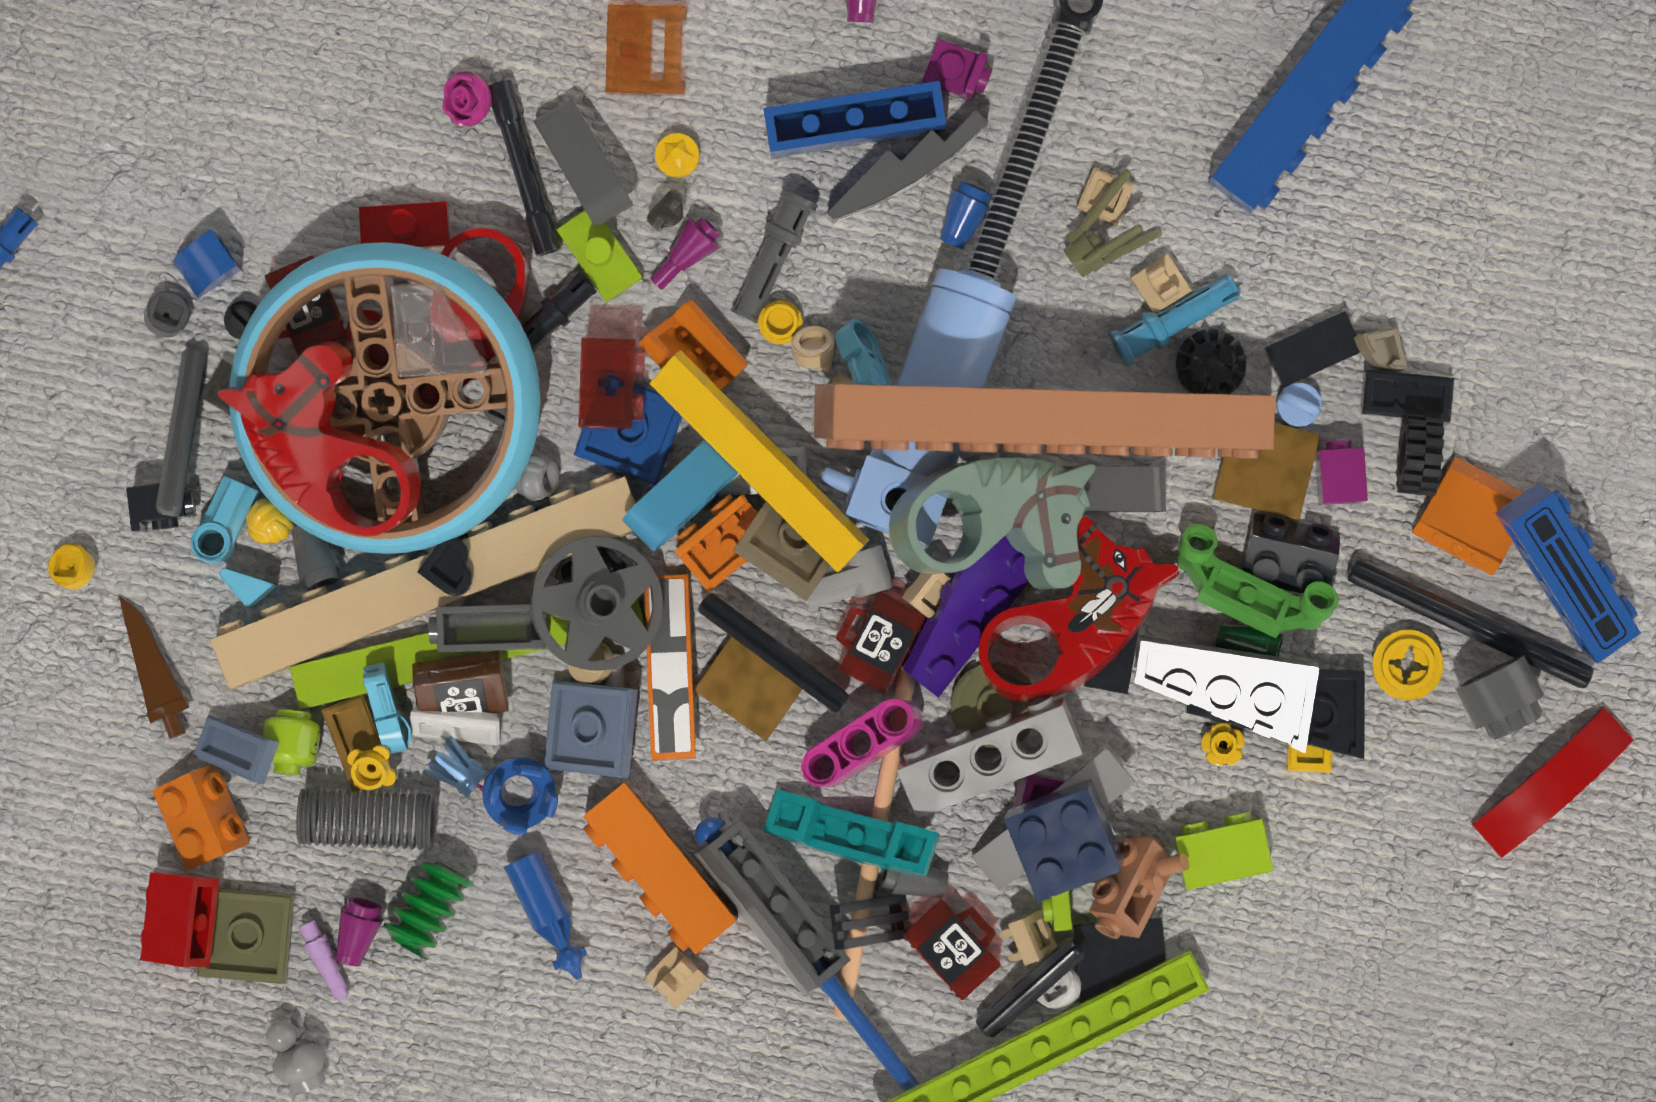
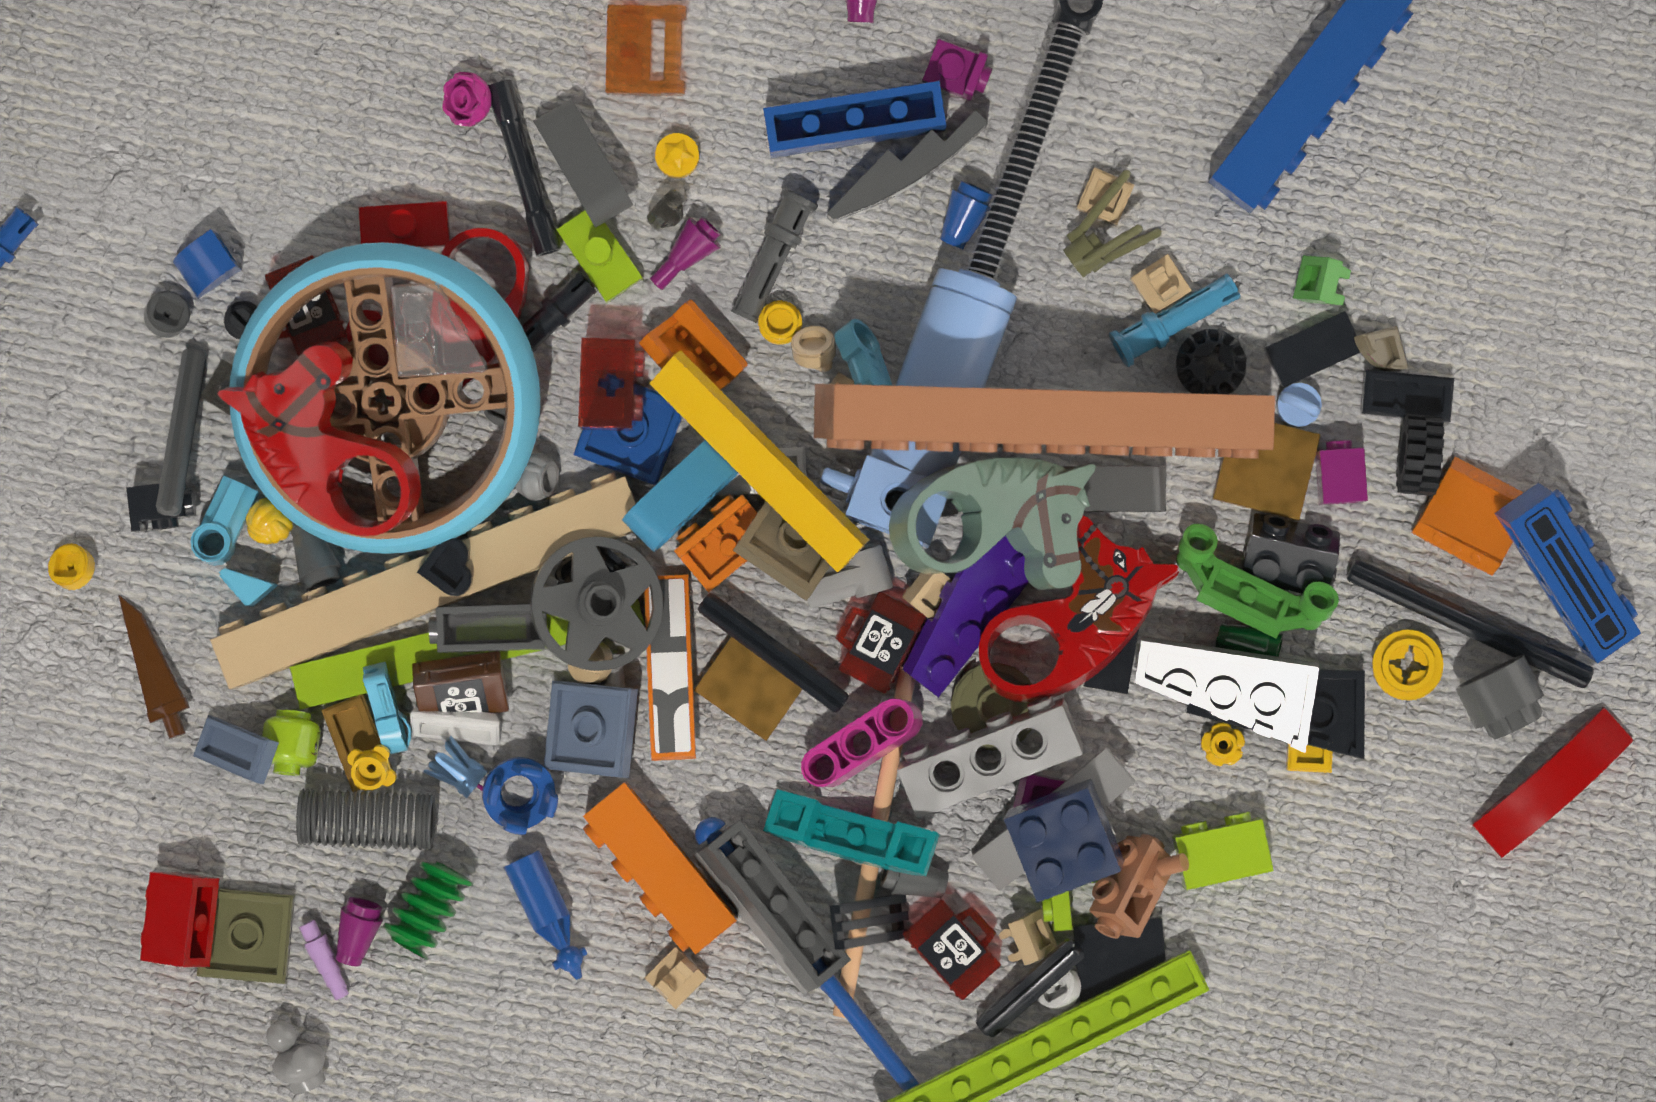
orange bracket [152,764,249,871] -> none
none -> bright green tile [1293,255,1351,305]

